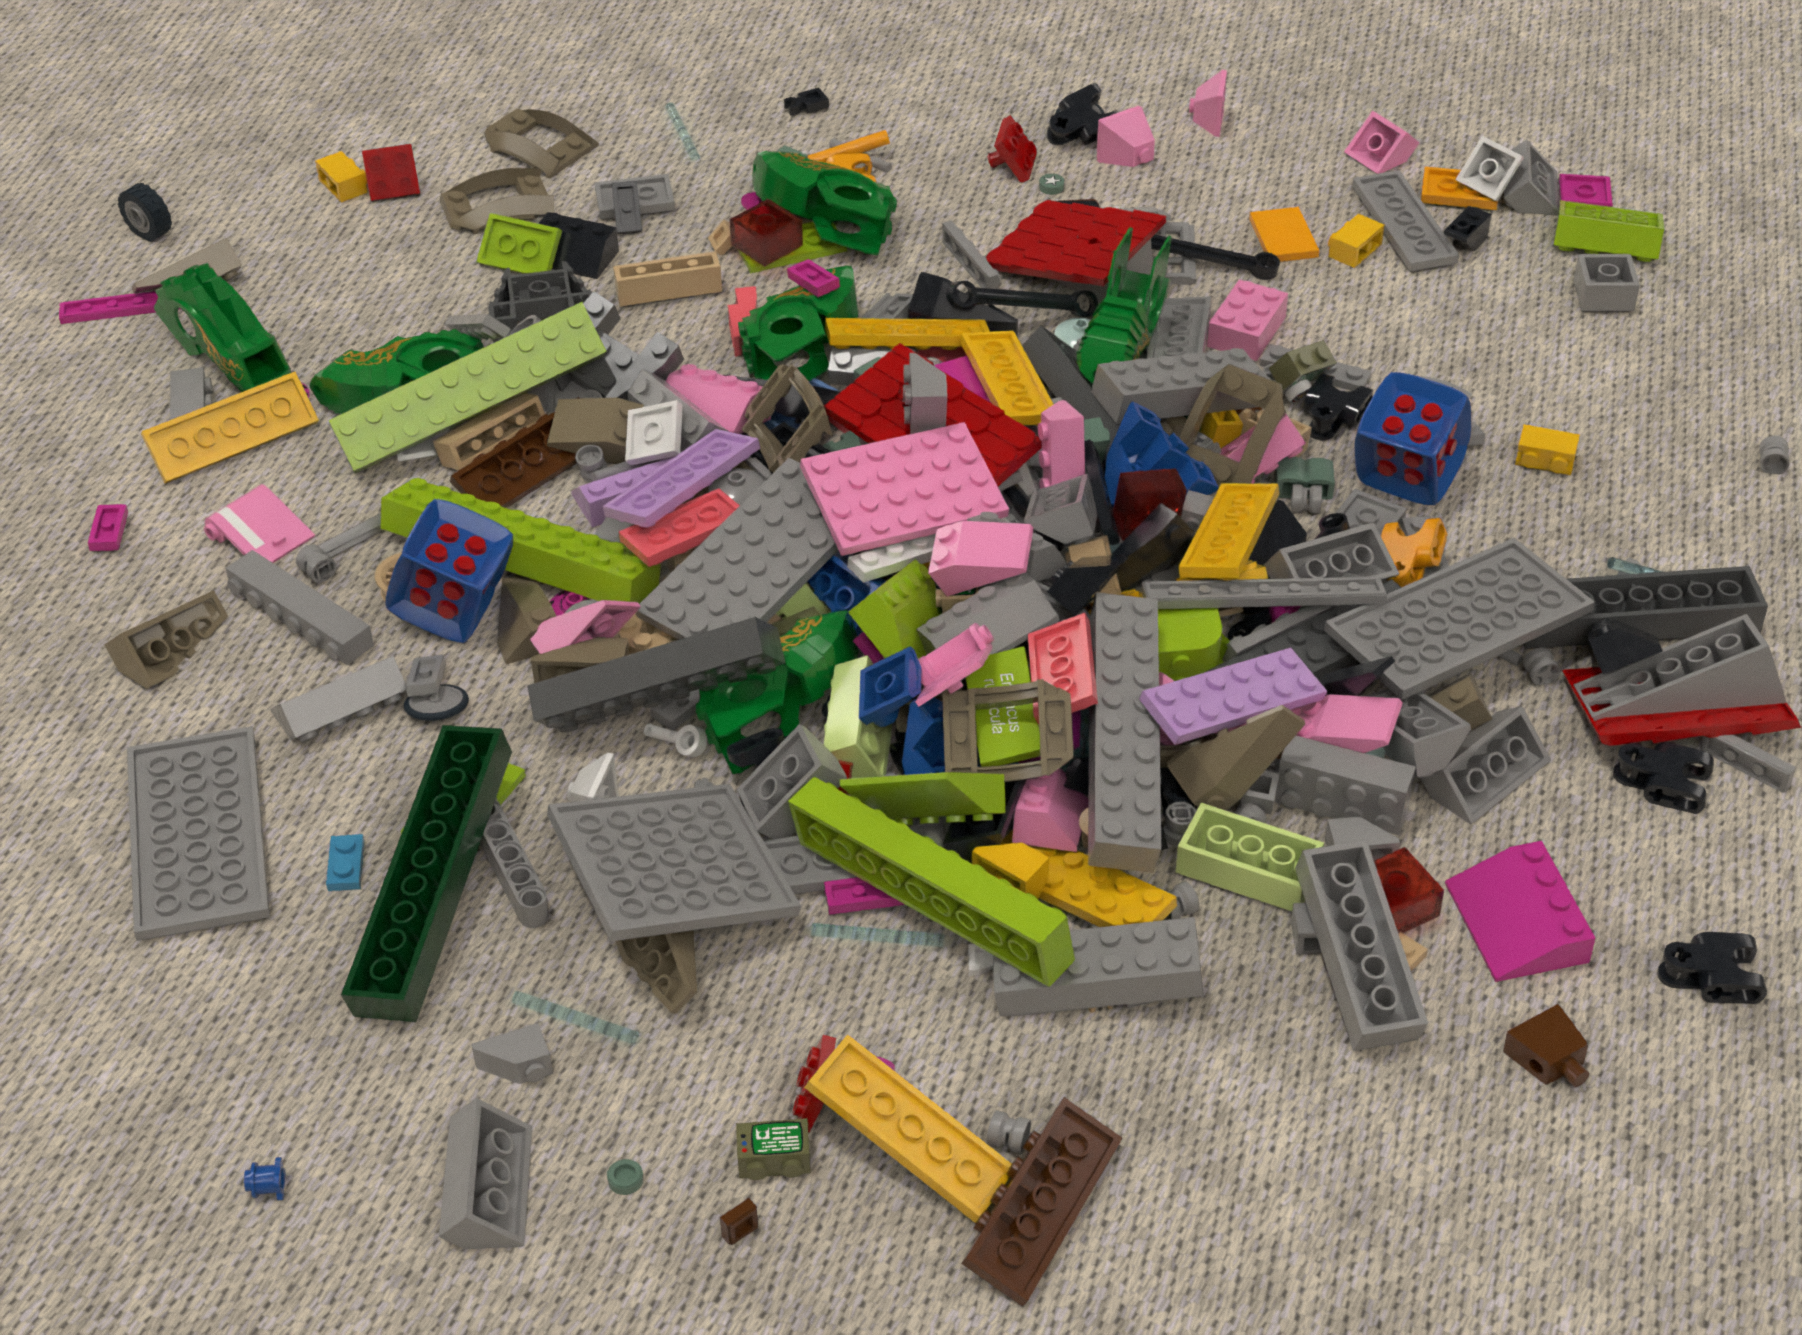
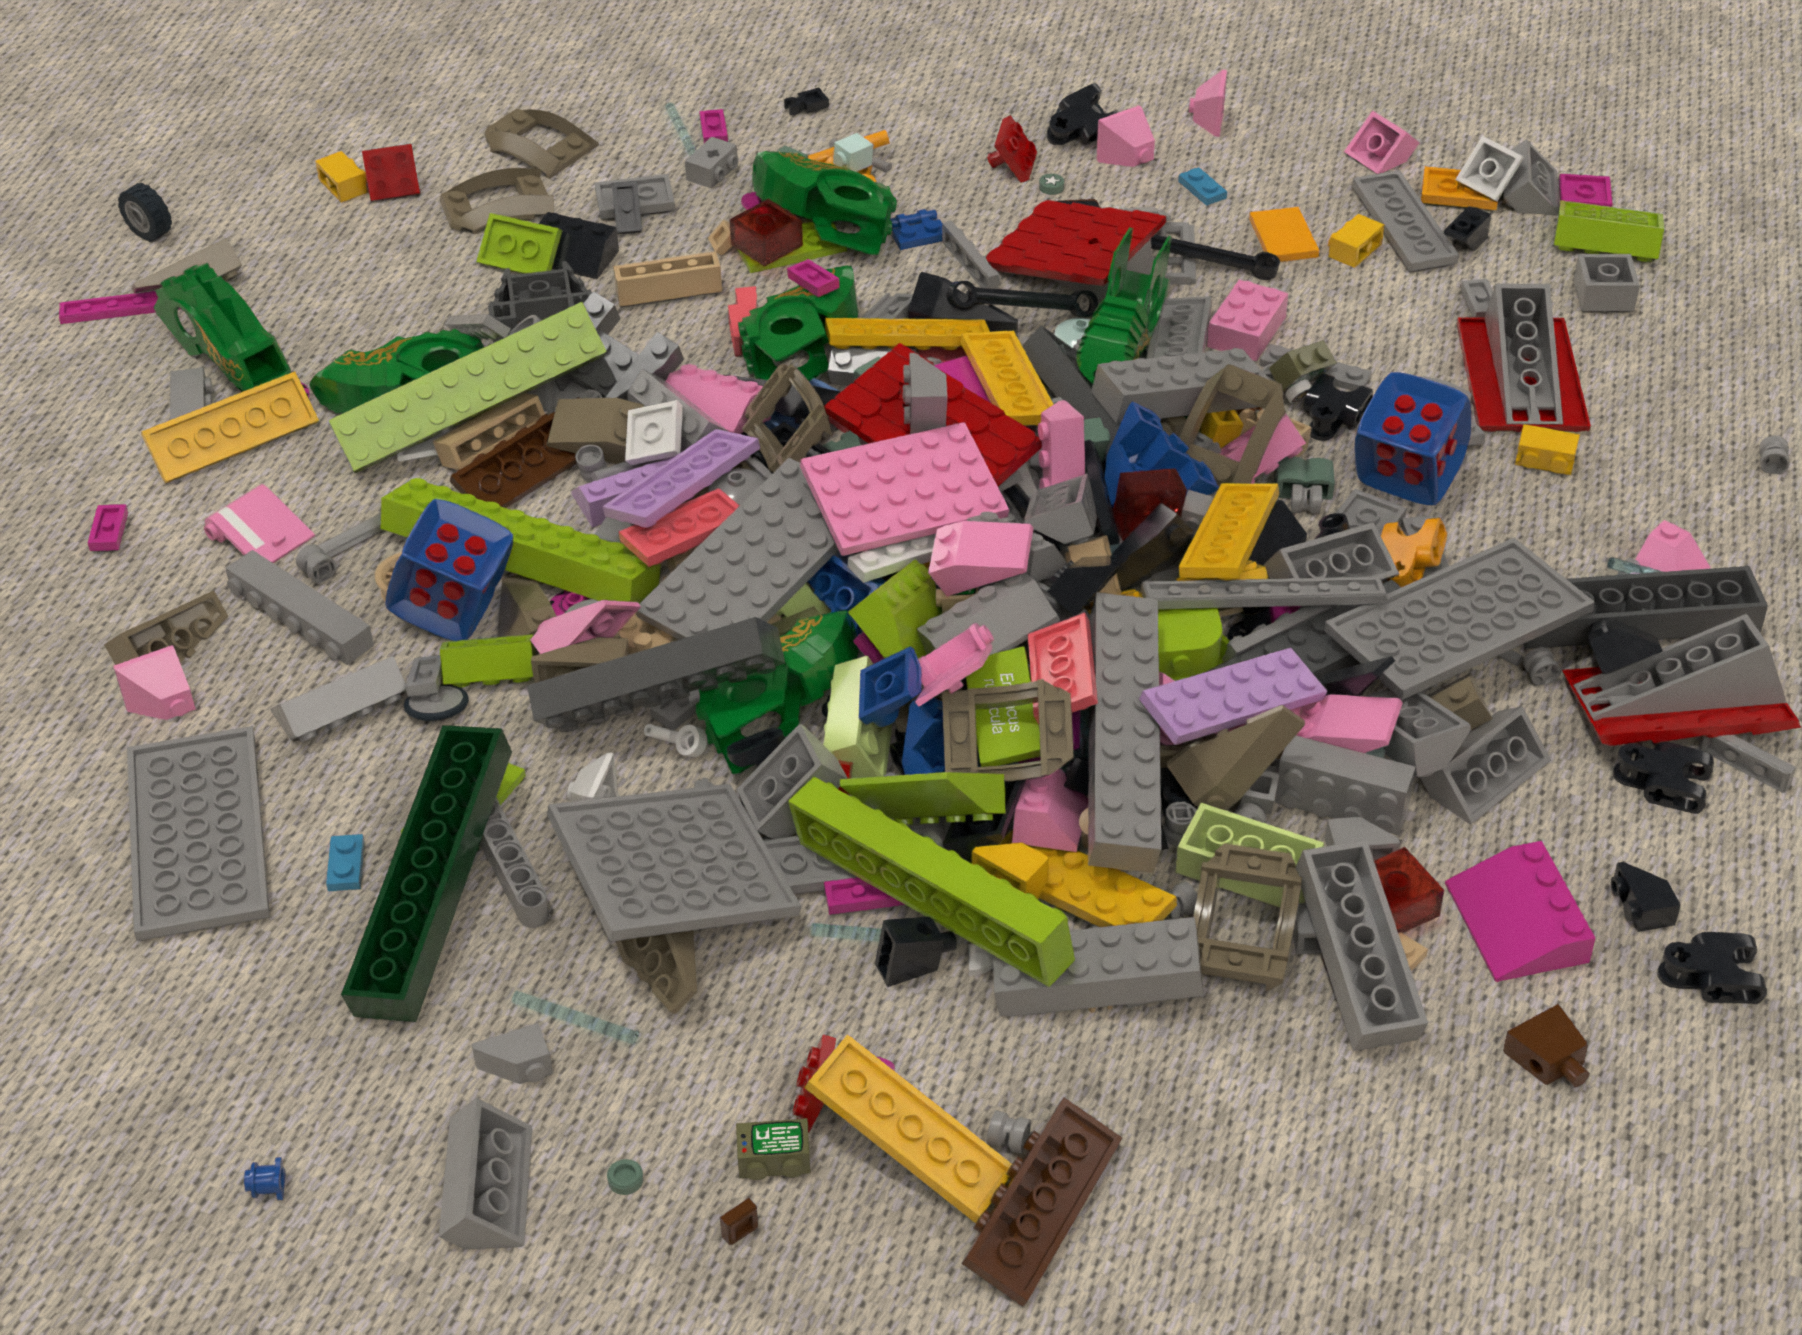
none -> bright pink slope [113,645,196,720]
none -> lime brick [439,634,536,688]
none -> light grey brick [685,137,739,188]
none -> dark pink plate [699,109,728,143]
none -> light aqua brick [833,133,873,172]
none -> black torso [875,917,957,987]
none -> blue plate [890,209,942,250]
none -> dark azure plate [1178,167,1227,206]
none -> dark tan wedge [1193,843,1302,992]
none -> piece [1456,284,1591,432]
none -> light grey plate [1461,279,1493,317]
none -> black slope [1610,862,1681,932]
none -> bright pink slope [1635,520,1710,572]

